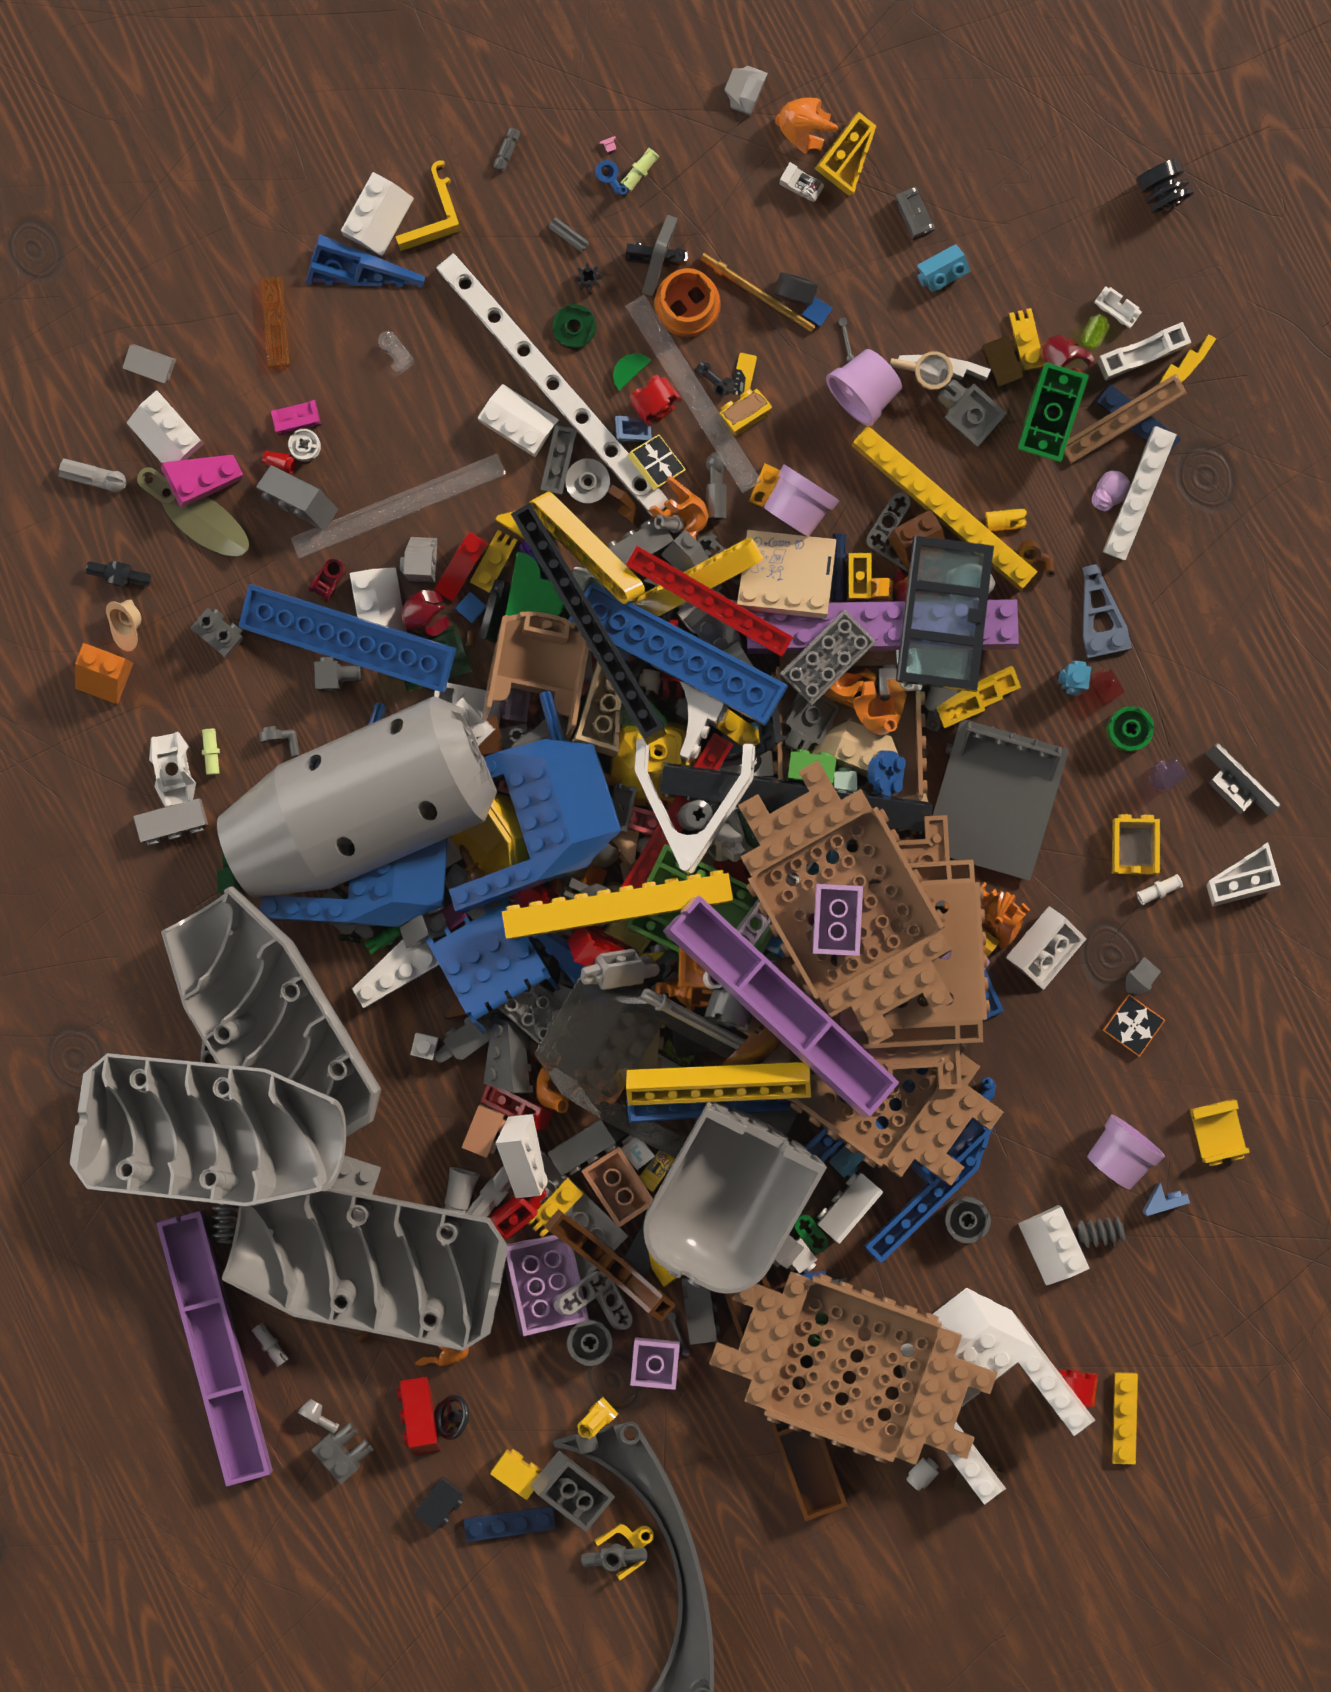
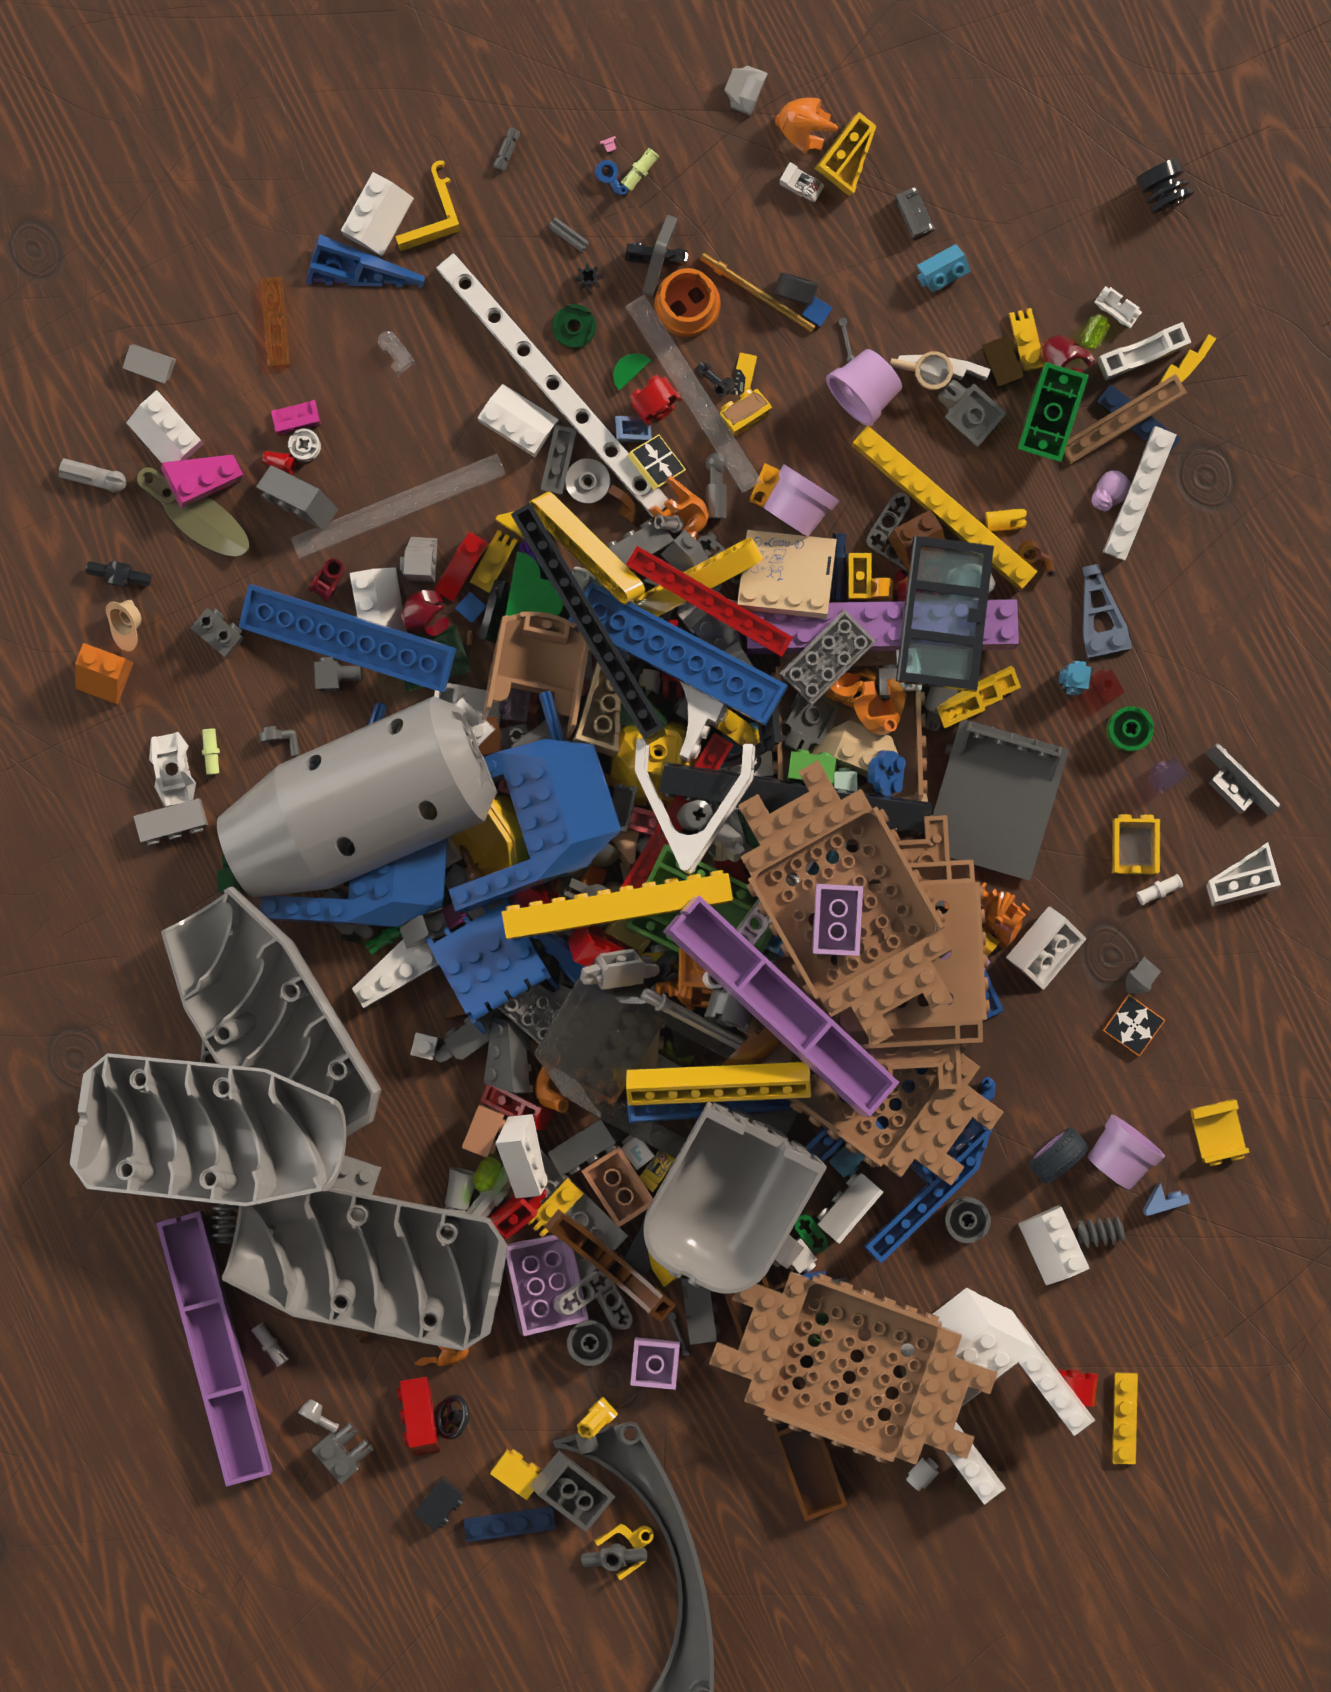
none -> clear neon green brick [472,1157,501,1192]
none -> black wheel [1029,1128,1088,1184]

